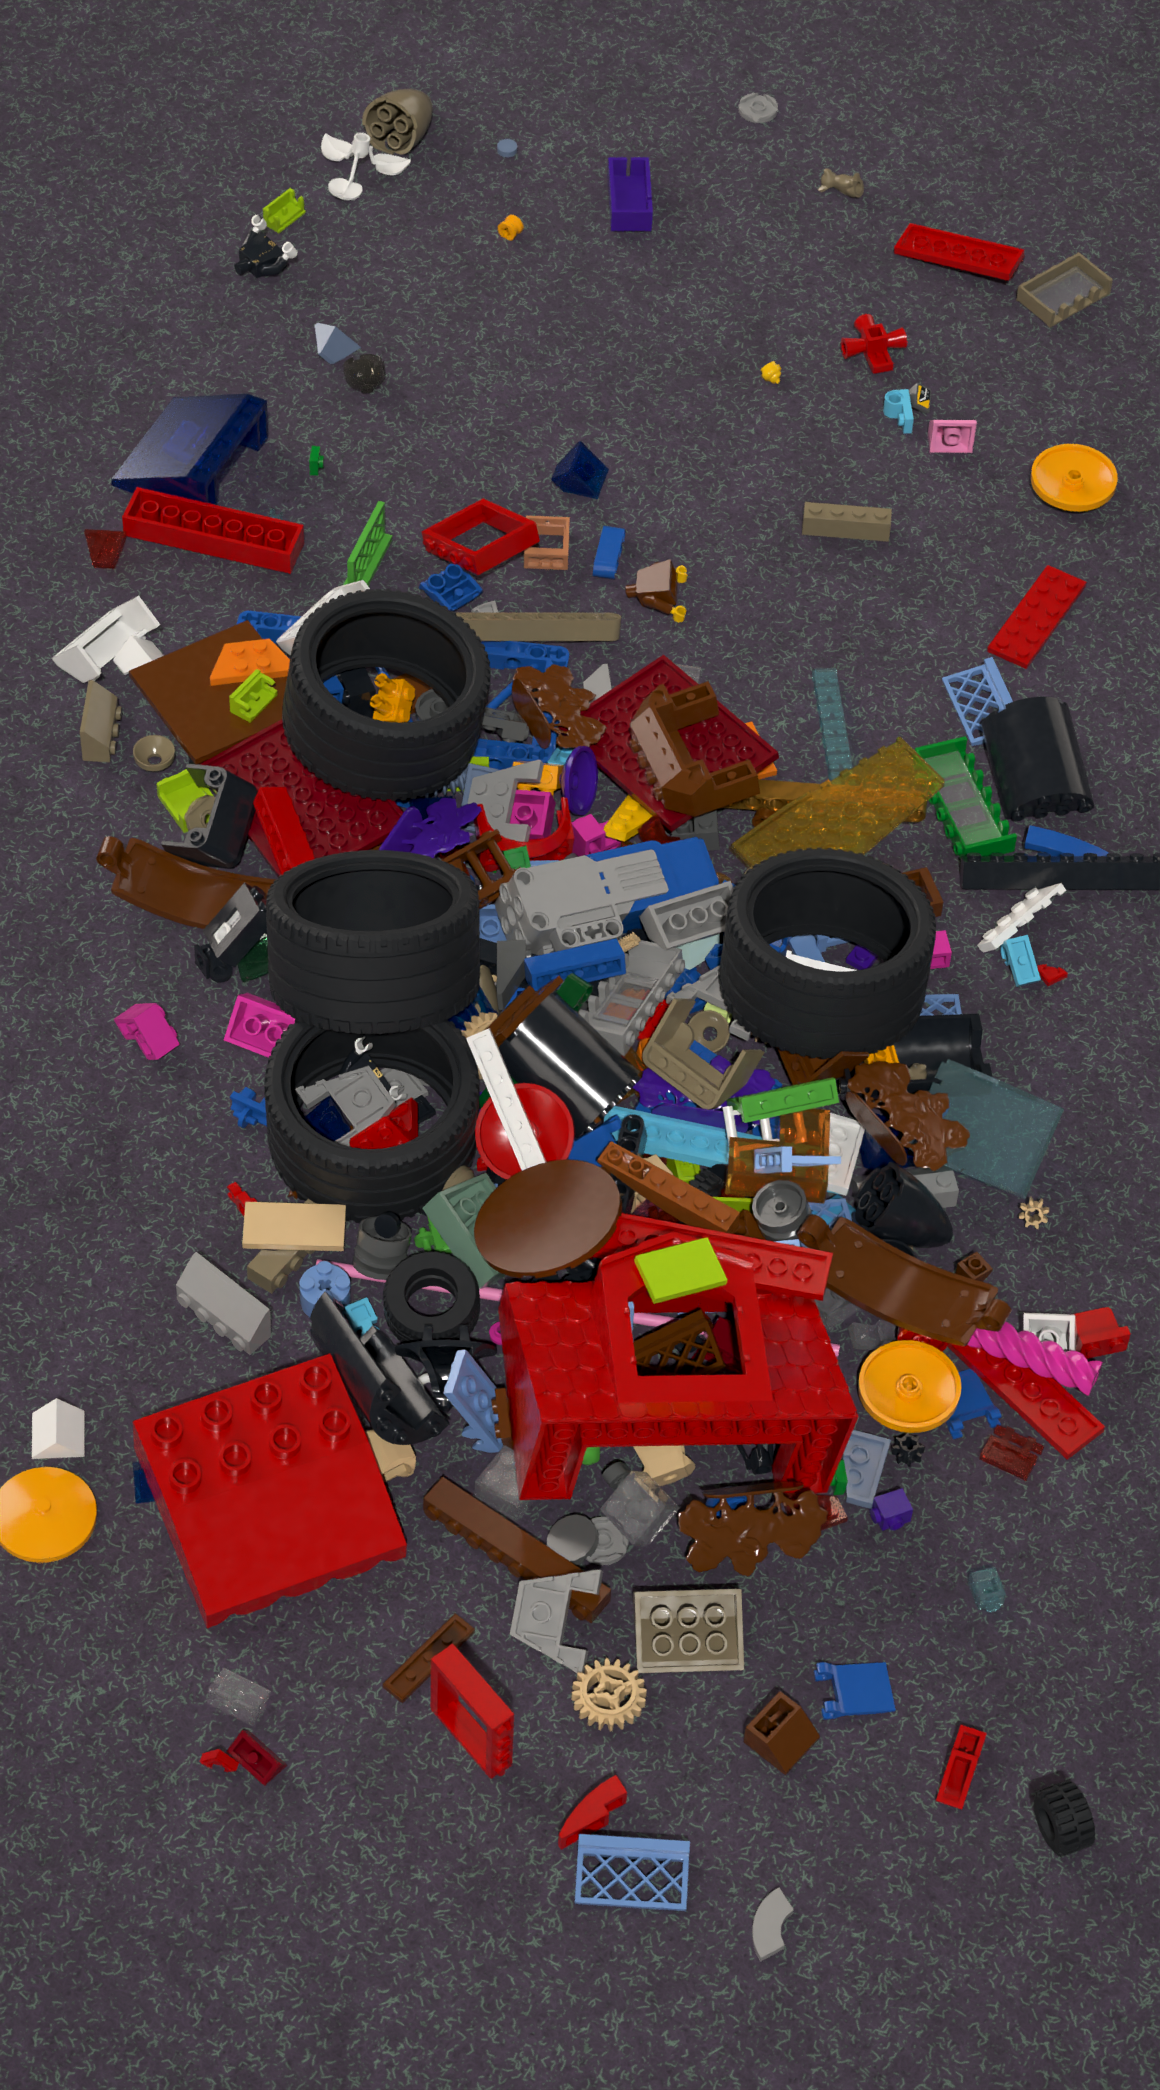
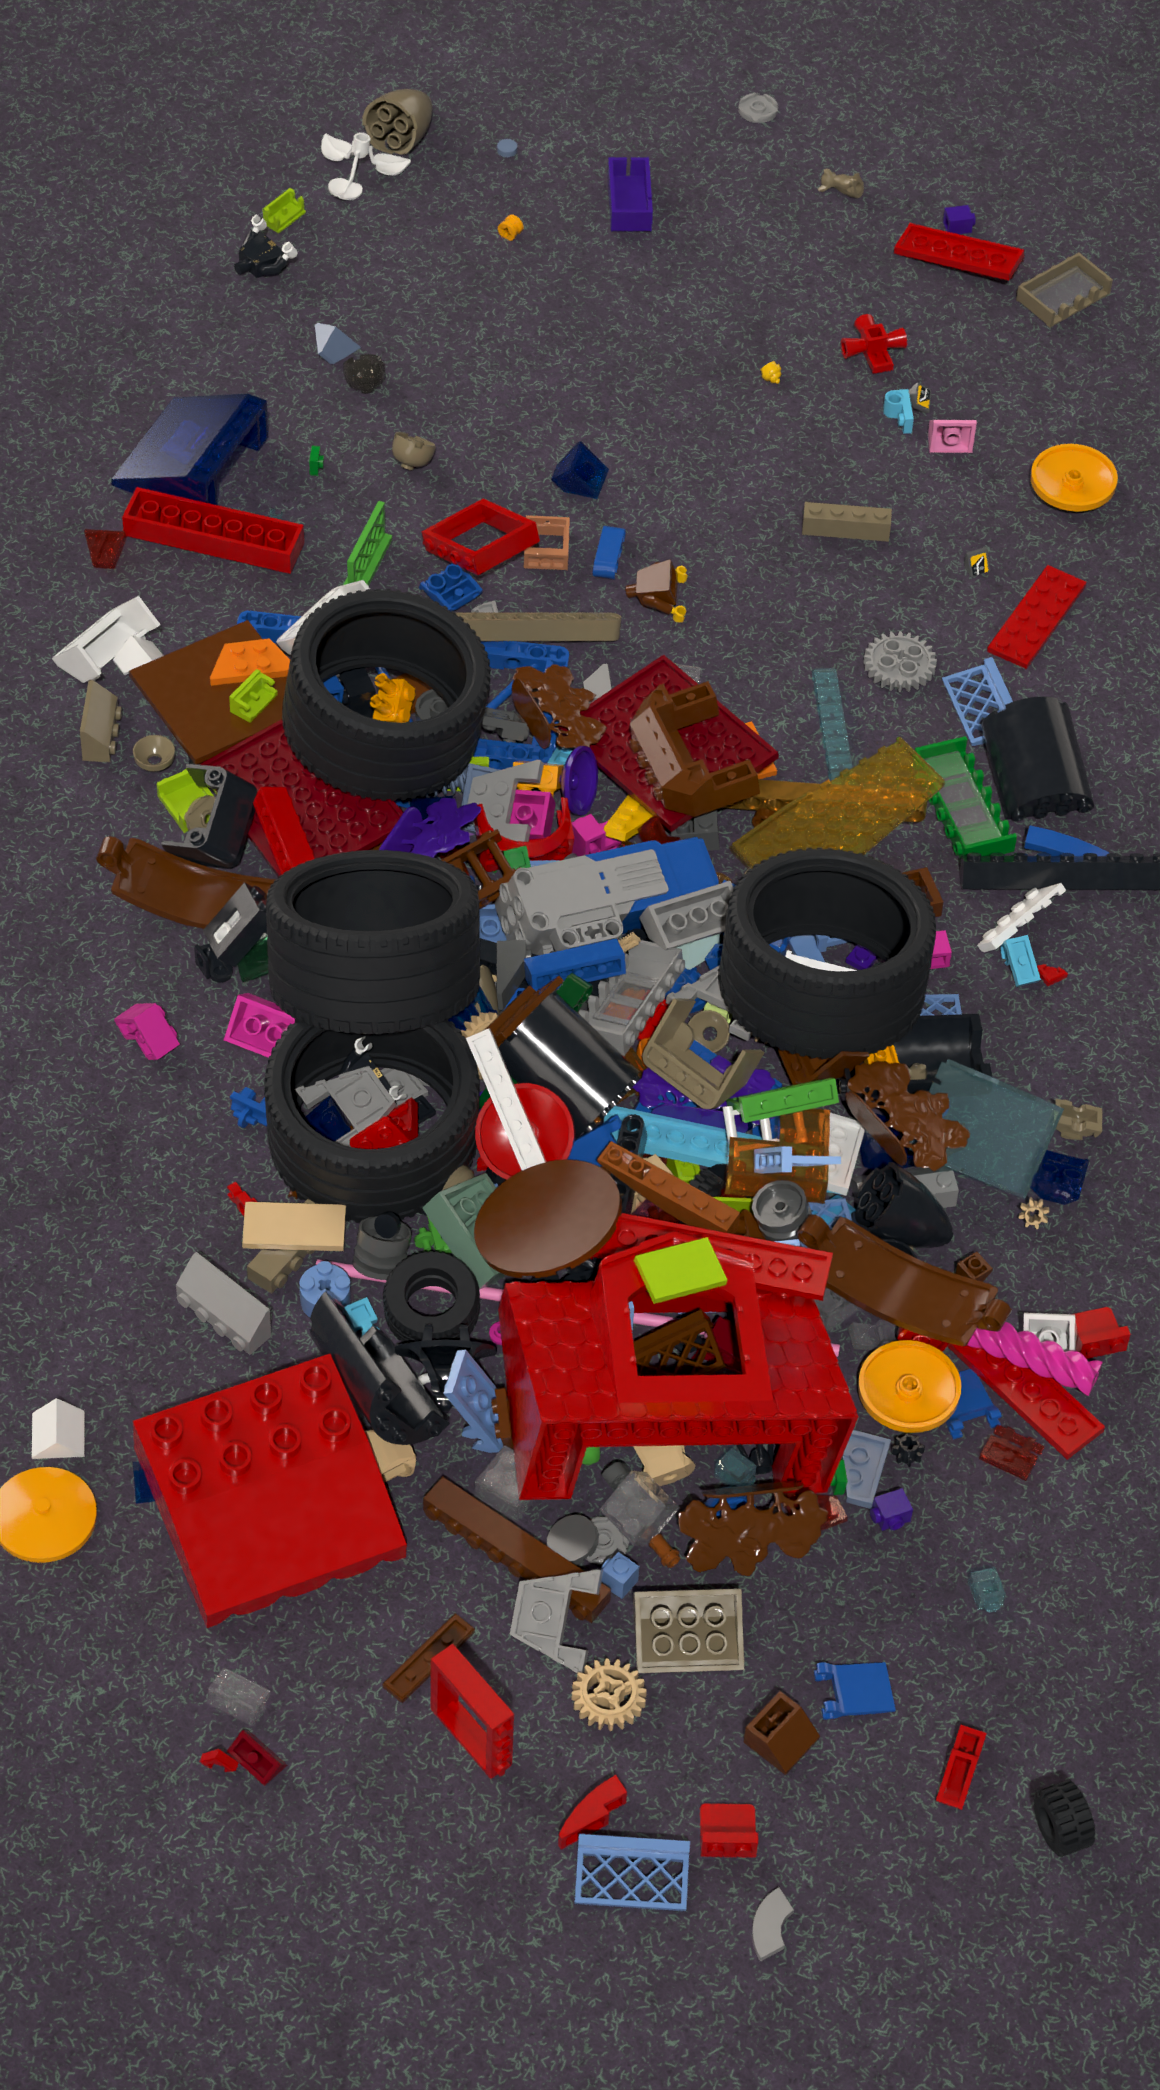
none -> dark tan cylinder [392,432,436,470]
none -> medium blue brick [601,1552,639,1599]
none -> dark orange pin [649,1534,680,1568]
none -> red bracket [700,1804,758,1858]
none -> clear light blue brick [714,1448,756,1487]
none -> light grey gear [863,631,937,692]
none -> dark purple brick [943,205,976,234]
none -> slope [964,547,990,577]
none -> clear blue slope [1031,1148,1090,1205]
none -> dark tan cylinder [1054,1099,1102,1140]

